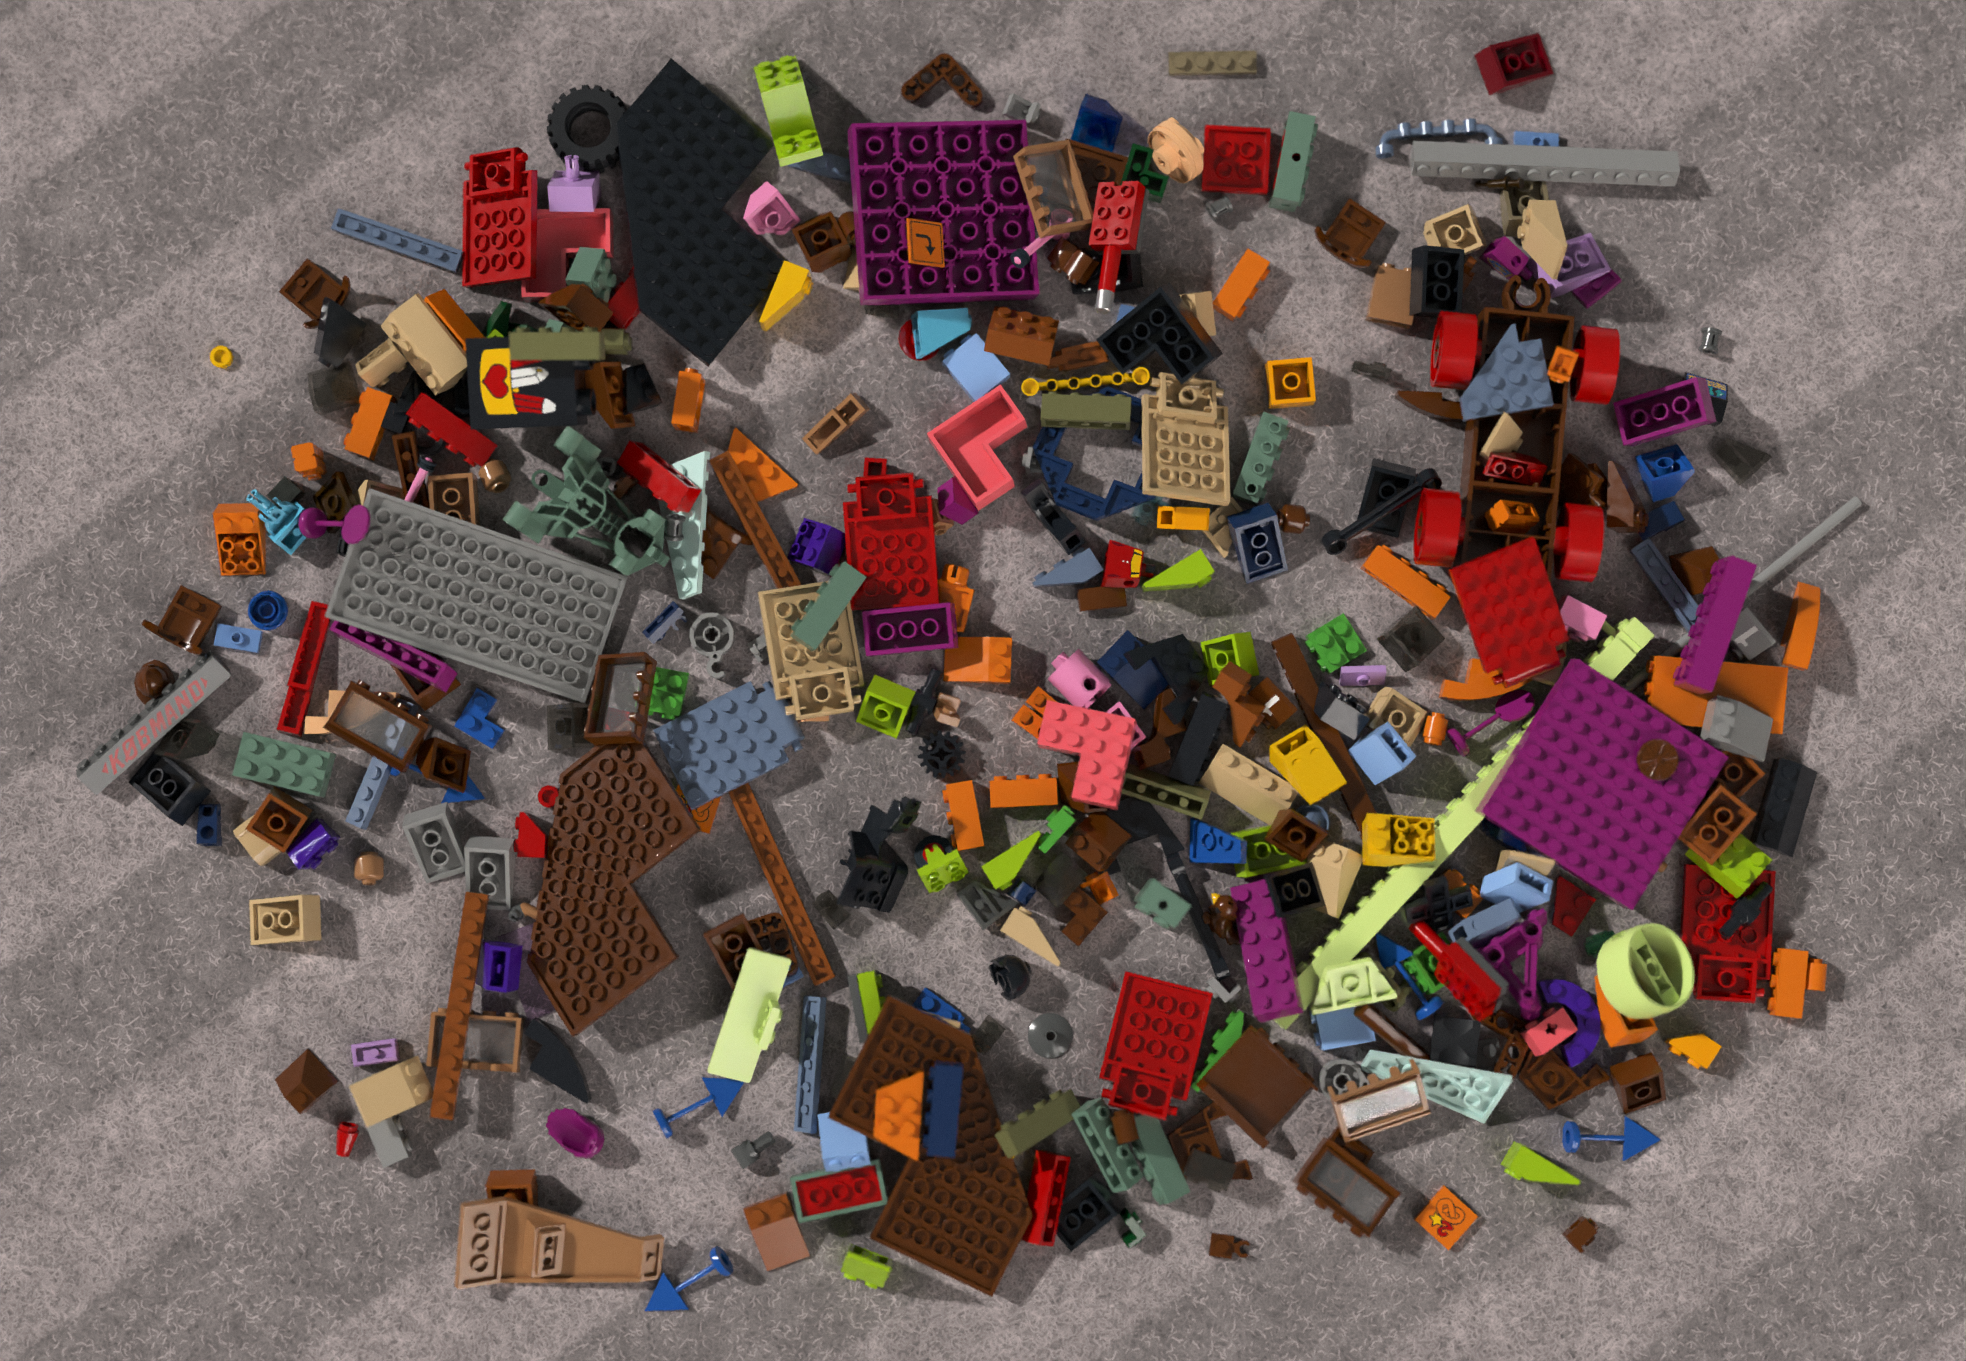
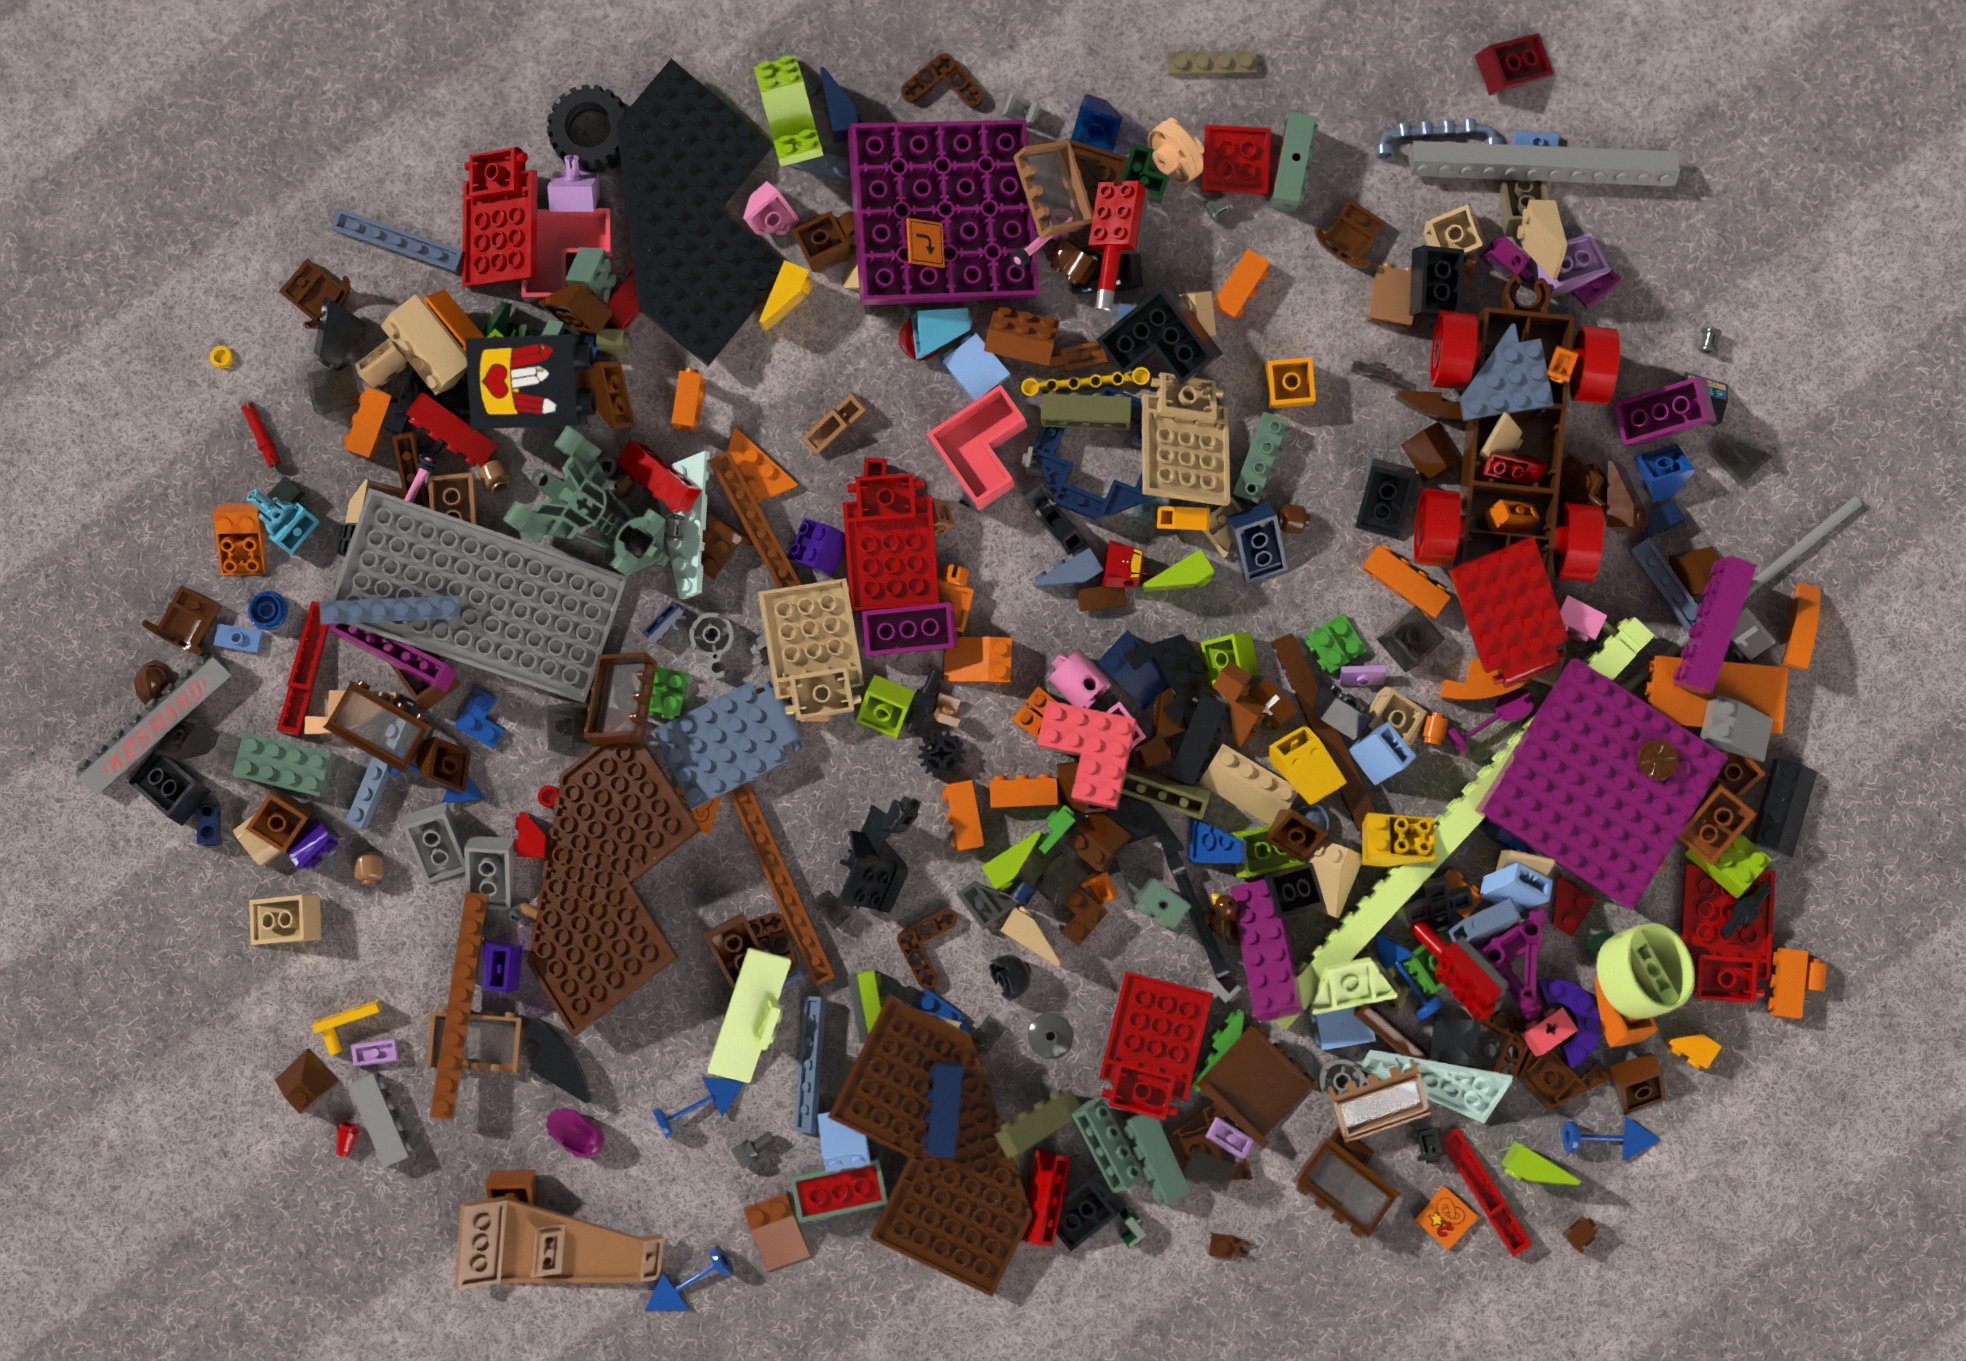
orange brick [291,442,327,481] -> none
magenta piece [298,505,370,545] -> none
dark brown plate [313,471,358,534] -> none
tan slope [349,1056,434,1127] -> none
olive brick [509,327,605,360] -> none
black wing [622,363,662,416] -> none
sand green brick [790,561,866,651] -> none
lime slope [840,1243,893,1289] -> none
orange wing [874,1071,924,1160] -> none
lime plate [914,835,969,894] -> none
magenta slope [937,476,979,525] -> none
reddish brown brick [1111,1109,1140,1144] -> none
black piece [1322,468,1442,555] -> none
dark brown piece [1475,176,1524,191] -> none
none -> red pin [241,402,282,468]
none -> yellow piece [312,999,382,1055]
none -> sand blue plate [320,596,460,624]
none -> dark blue slope [820,67,863,143]
none -> reddish brown beam [897,908,957,989]
none -> lavender plate [1205,1117,1253,1160]
none -> reddish brown slope [1401,422,1462,482]
none -> pearl dark grey bracket [1416,1127,1446,1164]
none -> red slope [1443,1128,1533,1257]

